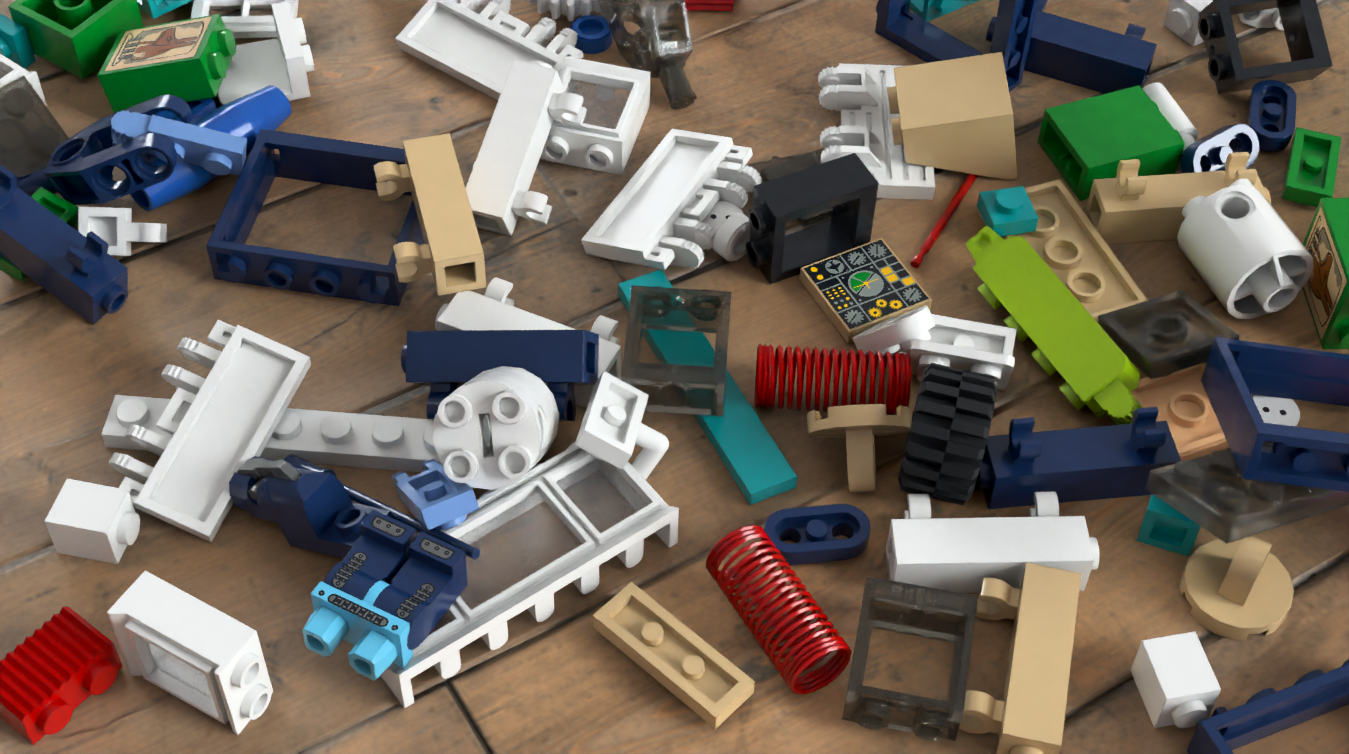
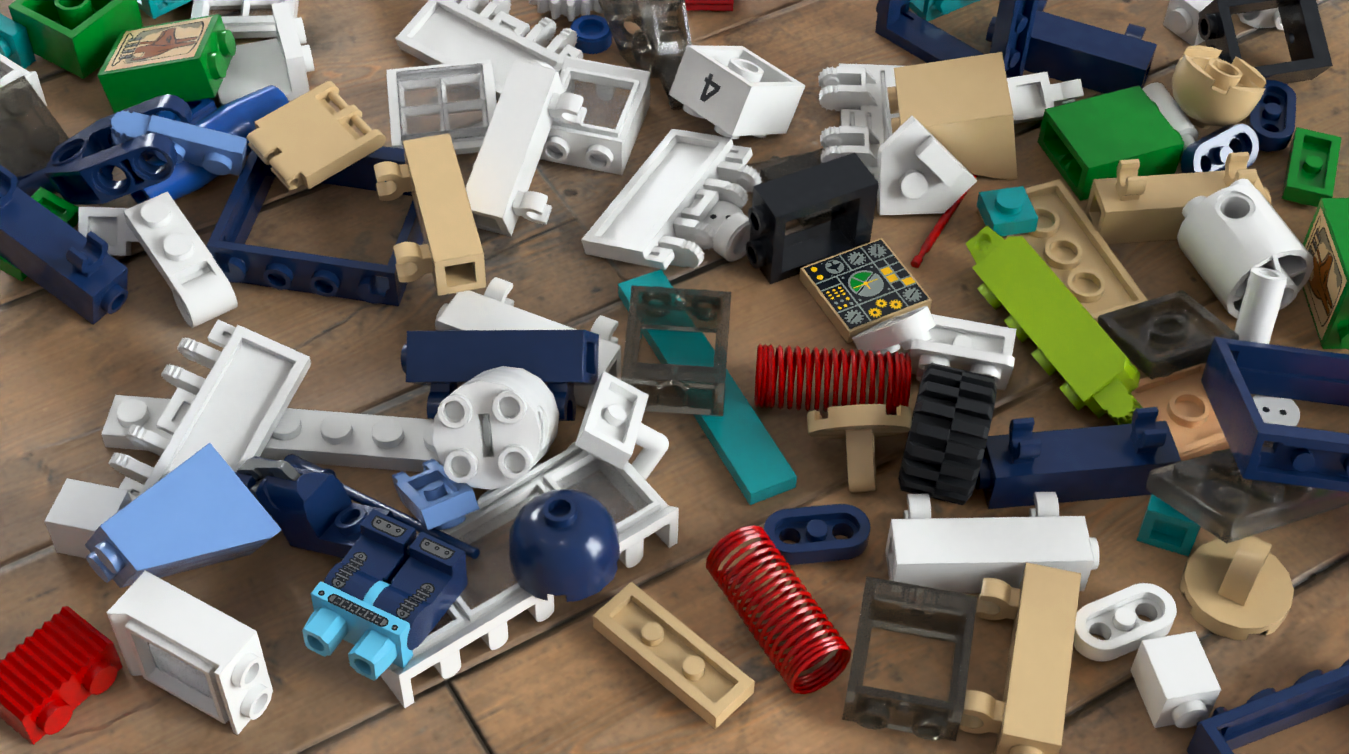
none -> medium blue slope [85,443,282,588]
none -> white plate [124,191,238,328]
none -> tan plate [246,81,386,190]
none -> clear piece [386,59,497,155]
none -> dark blue cylinder [509,489,620,602]
none -> white brick [669,45,805,139]
none -> white plate [877,116,977,216]
none -> white plate [1007,72,1084,124]
none -> white plate [1073,583,1177,662]
none -> tan cylinder [1172,45,1267,129]
none -> white cylinder [1232,267,1288,344]

